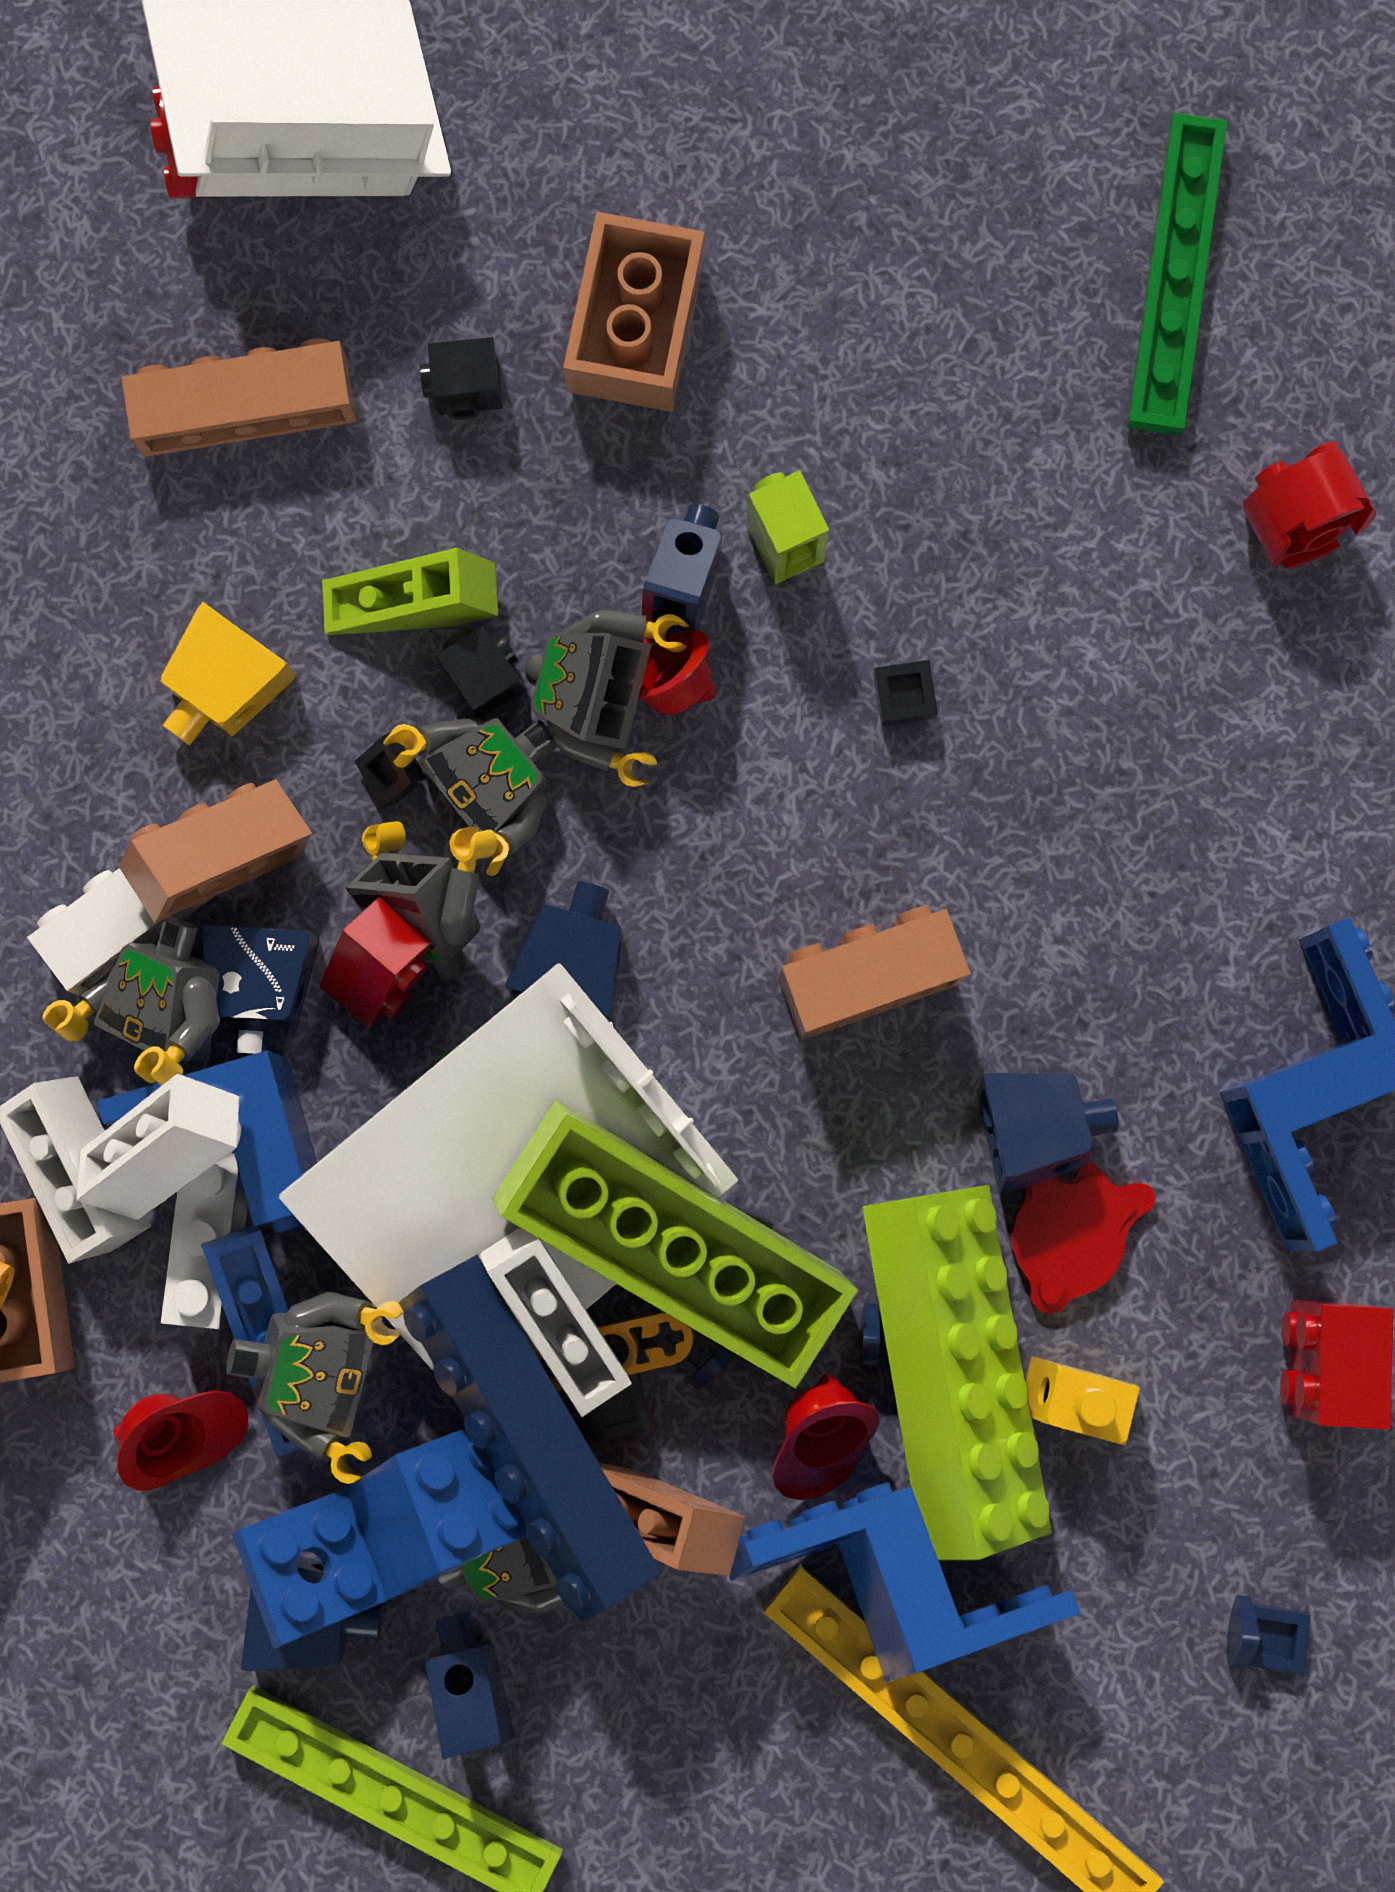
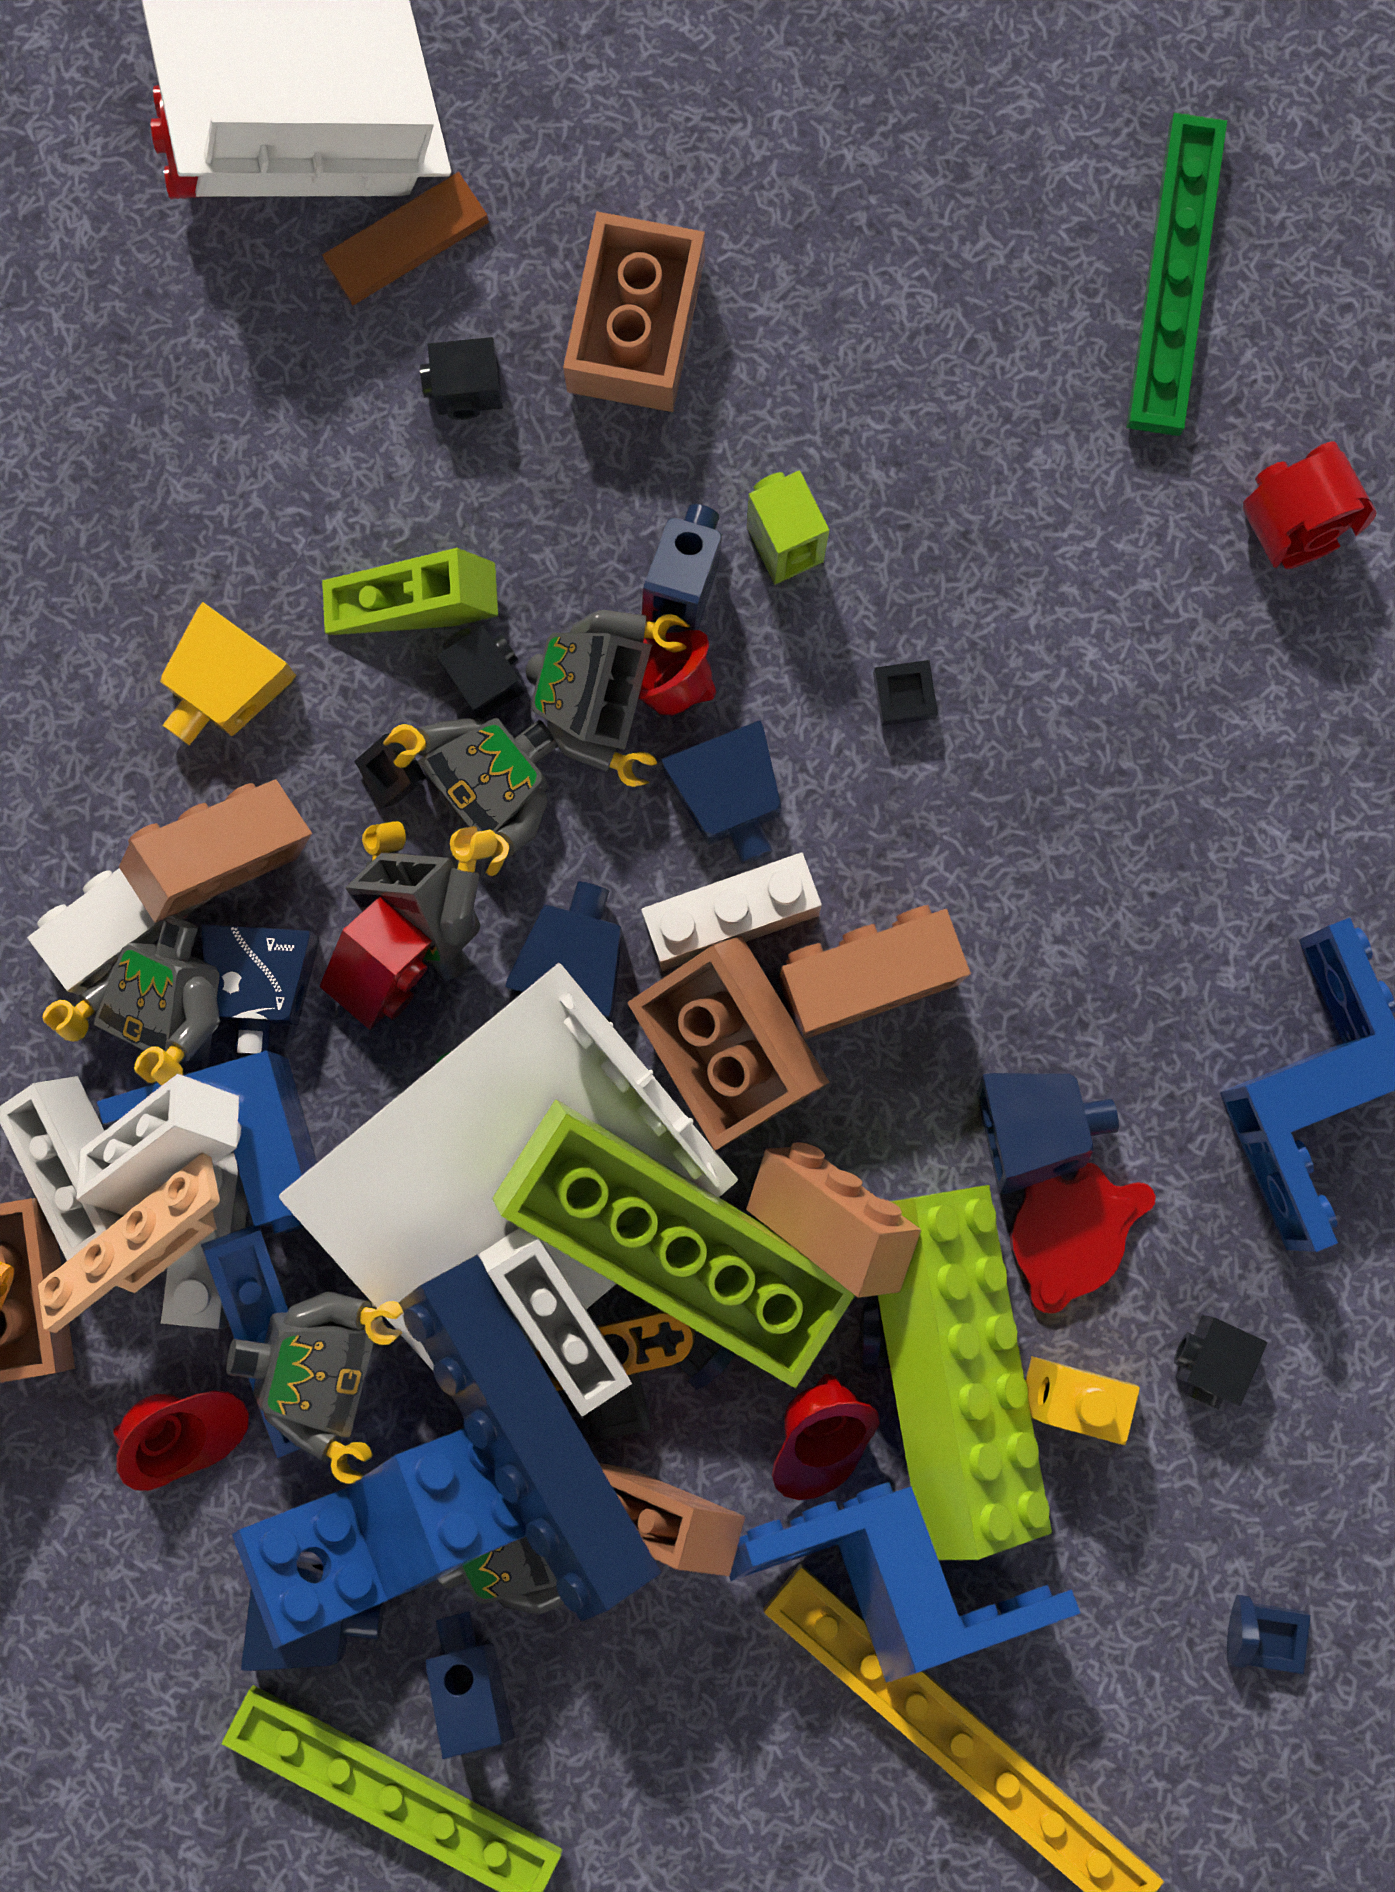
nougat brick [121,338,357,457] -> none
red brick [1280,1300,1394,1430] -> none
none -> light nougat bracket [38,1153,220,1333]
none -> dark orange tile [322,172,489,306]
none -> nougat brick [627,936,830,1151]
none -> white brick [641,852,822,971]
none -> dark blue torso [661,720,781,864]
none -> nougat brick [746,1142,921,1298]
none -> black brick [1174,1315,1268,1410]

